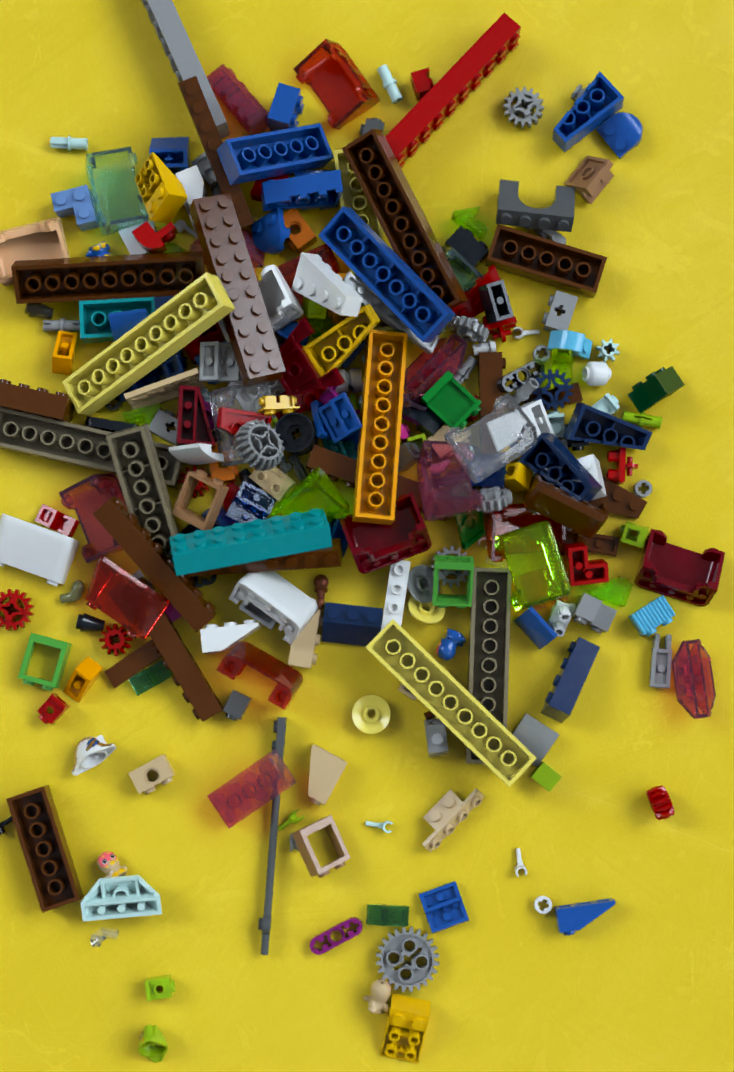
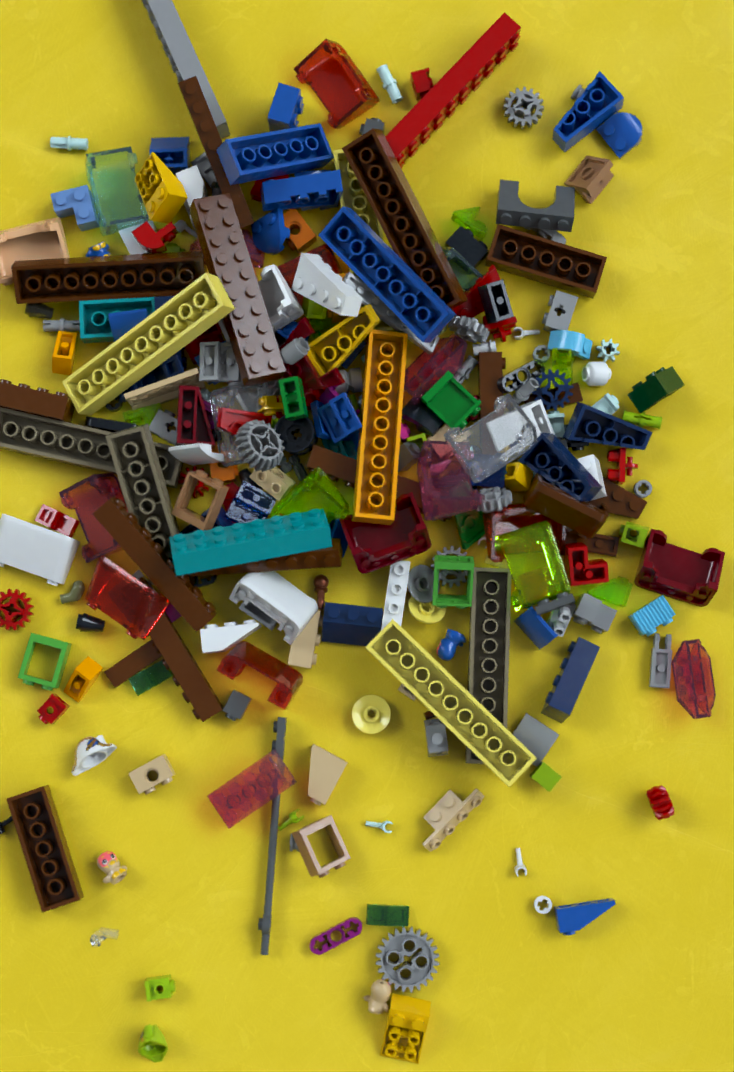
light aqua wedge [80,875,162,921] -> none
red gear [99,623,133,656] -> none
clear pink wedge [207,64,269,135] -> none
hand [402,393,426,412] -> none
blue slope [419,881,469,934] -> none
none -> green brick [278,376,309,421]
none -> light grey brick [281,337,310,365]
none -> dark grey wing [535,592,576,616]

